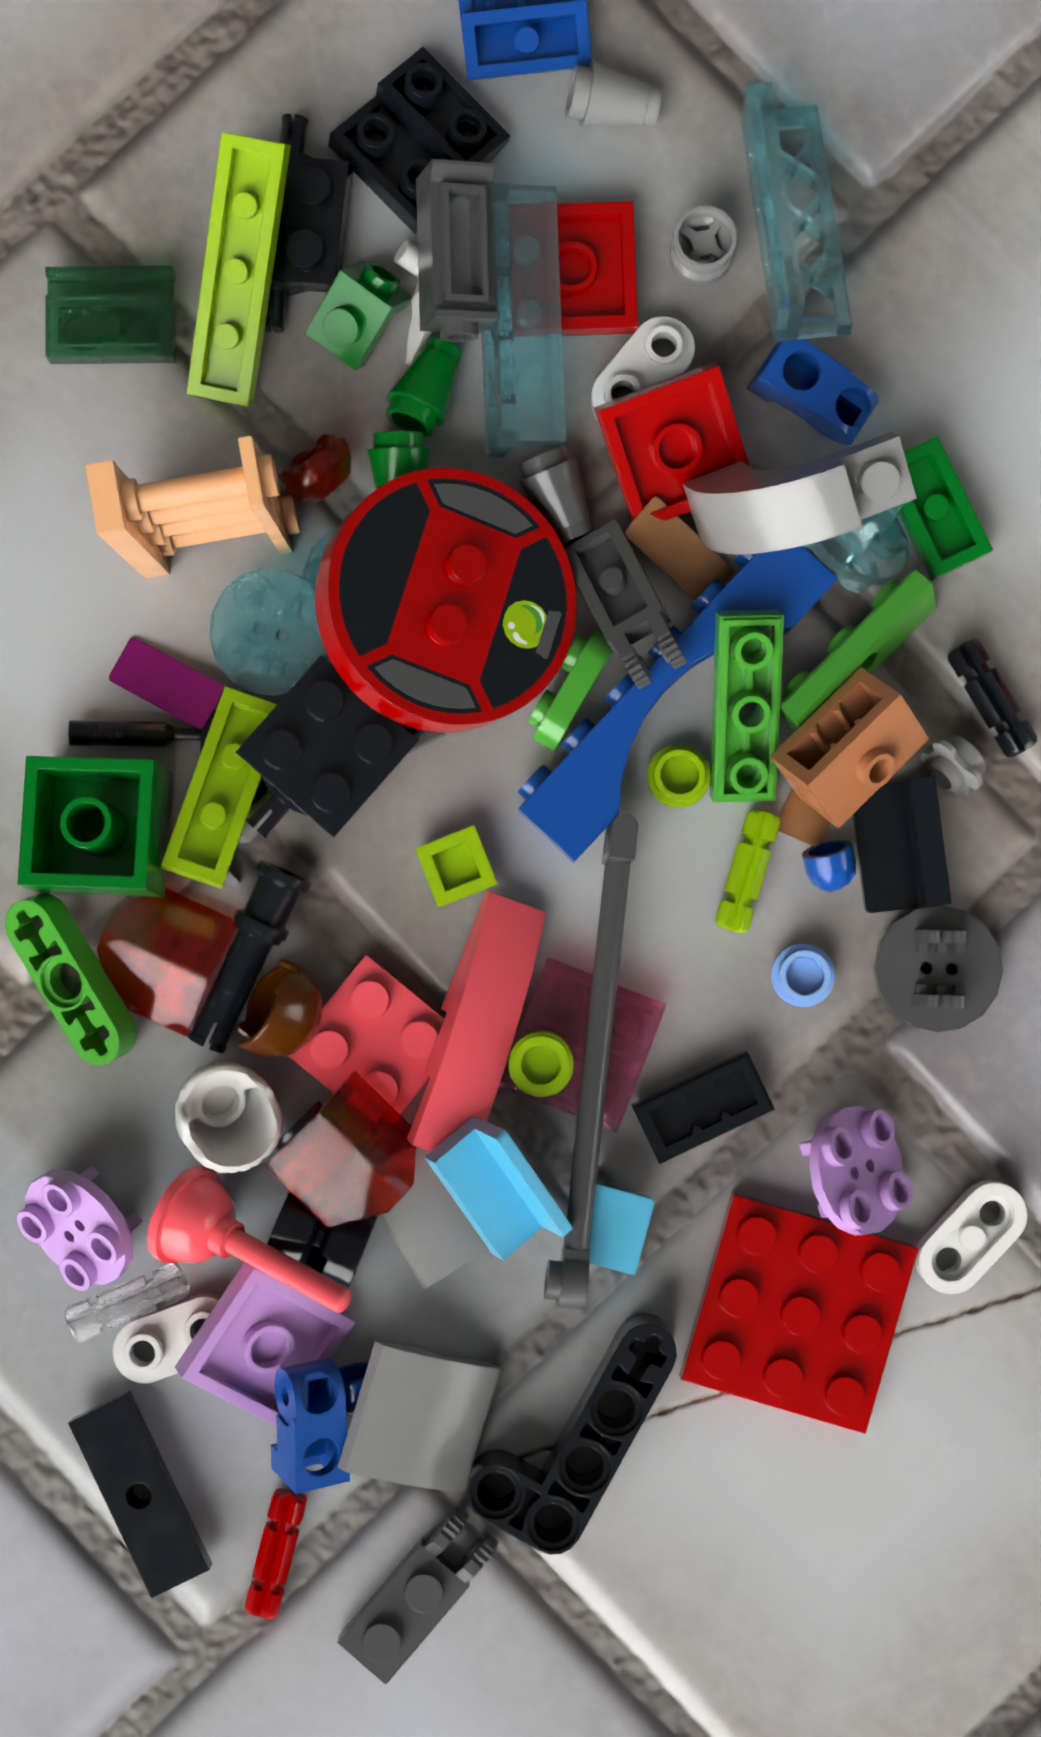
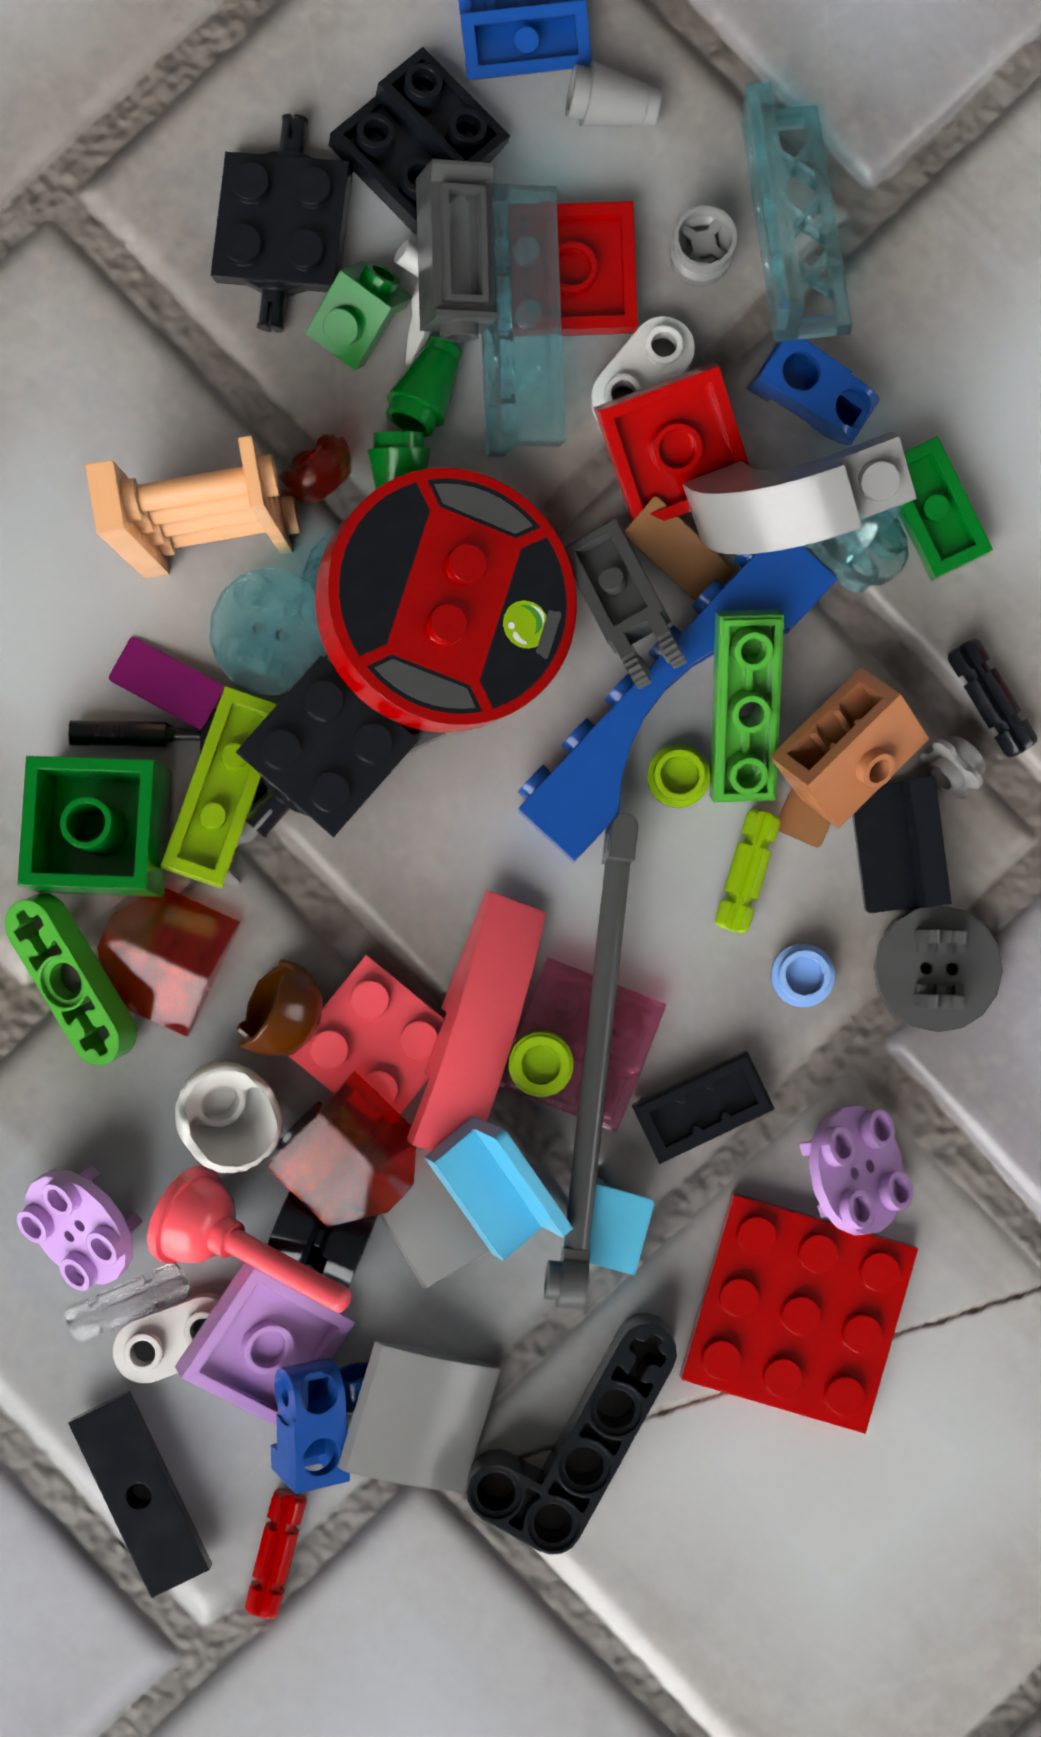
clear green plate [45,265,176,364] -> none
lime plate [187,132,291,407] -> none
black pin [187,860,312,1053] -> none
dark grey hinge [337,1506,499,1685] -> none
lime plate [415,825,498,908] -> none
dark grey cone [519,445,594,543] -> none
bright green plate [528,630,613,752] -> none
bright green tile [781,570,937,732] -> none
blue hinge [802,840,856,892] -> none
white plate [915,1180,1027,1294] -> none

